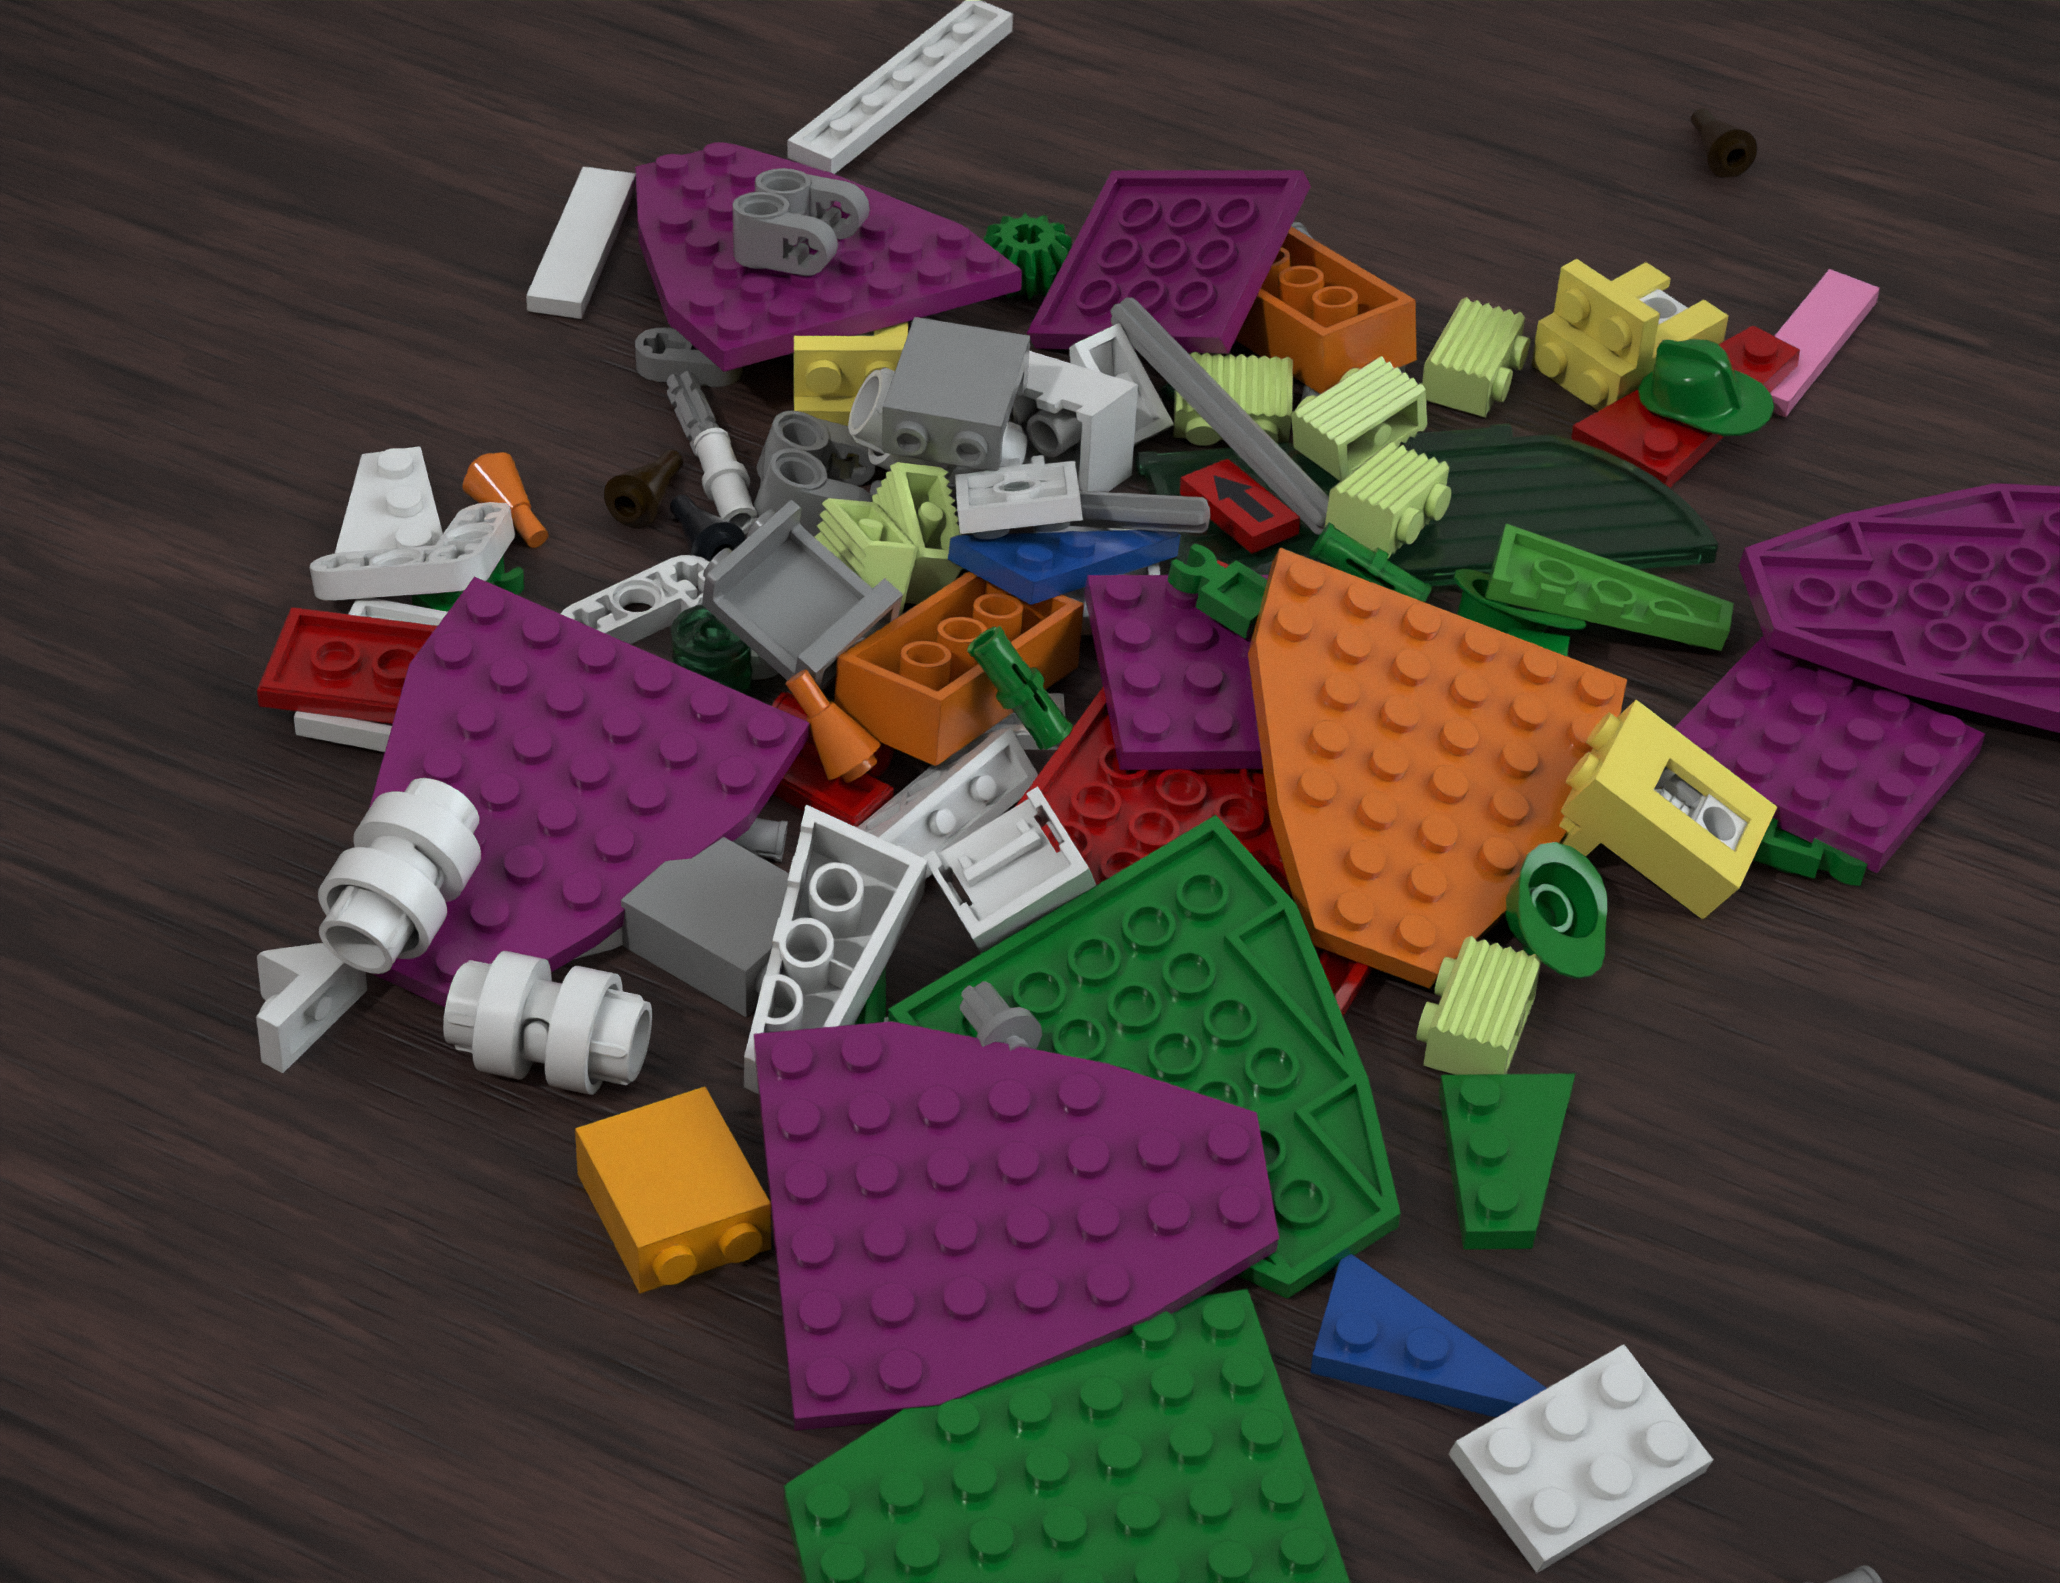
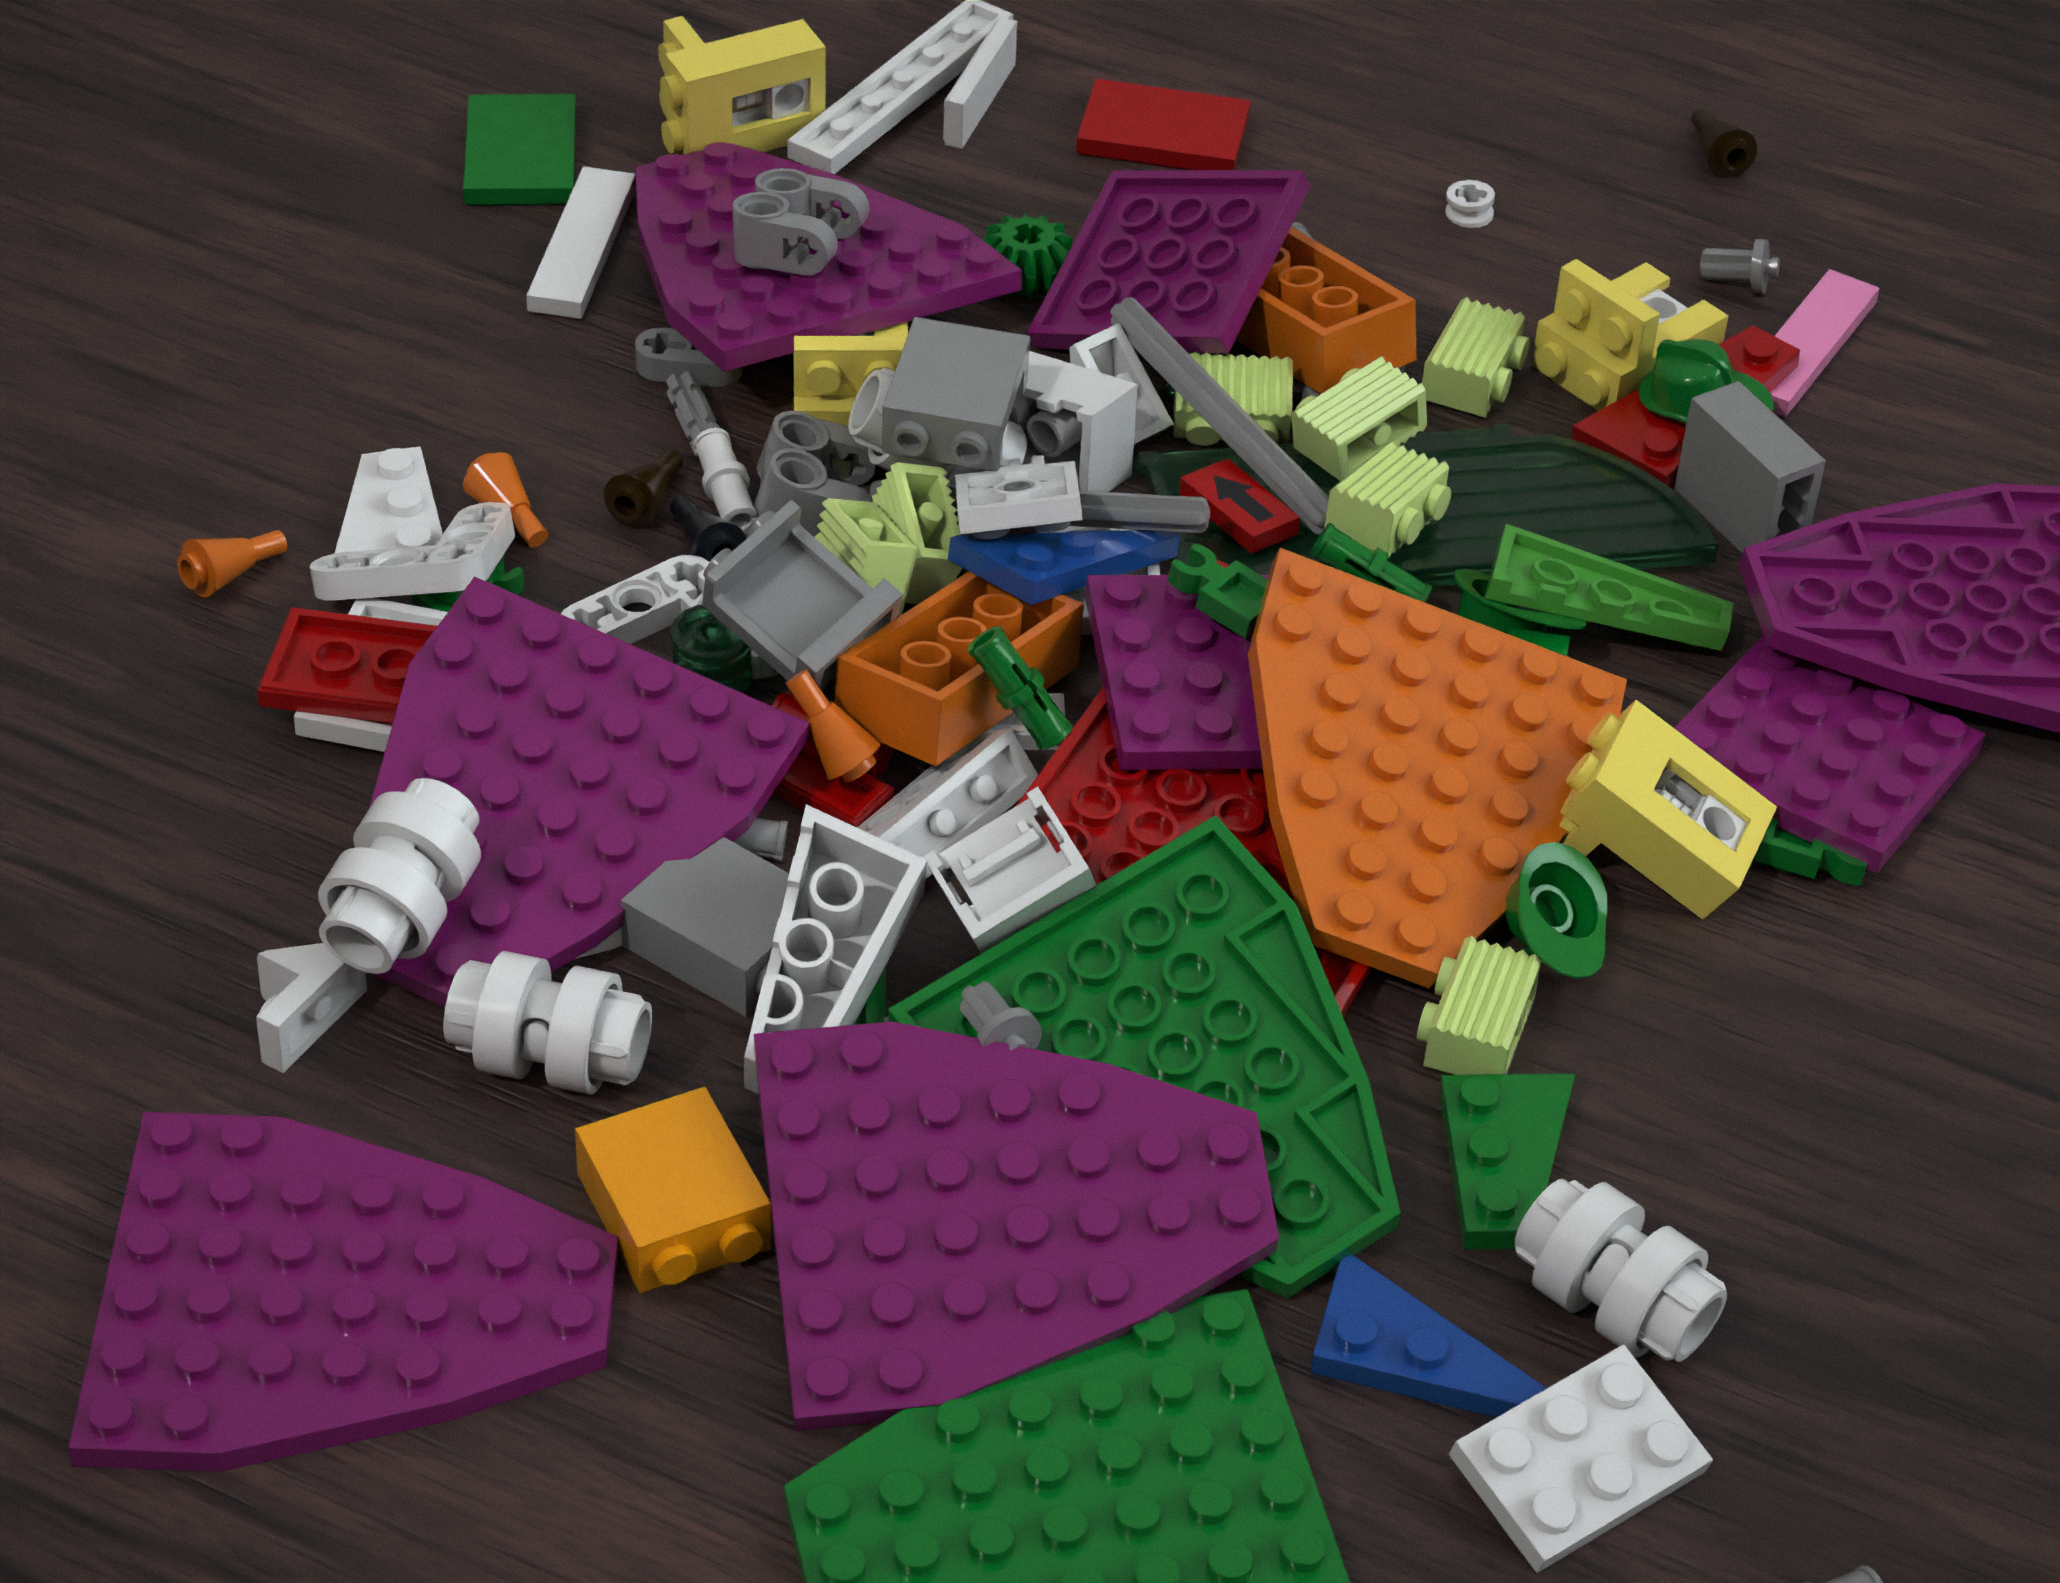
none -> magenta piece [68,1112,619,1472]
none -> orange cone [177,530,287,598]
none -> green tile [463,94,576,205]
none -> light yellow brick [658,16,826,155]
none -> white tile [943,17,1017,149]
none -> red tile [1076,78,1251,170]
none -> white bush [1445,180,1495,228]
none -> white piece [1515,1179,1727,1362]
none -> light grey brick [1674,381,1826,554]
none -> light grey piece [1700,239,1780,294]

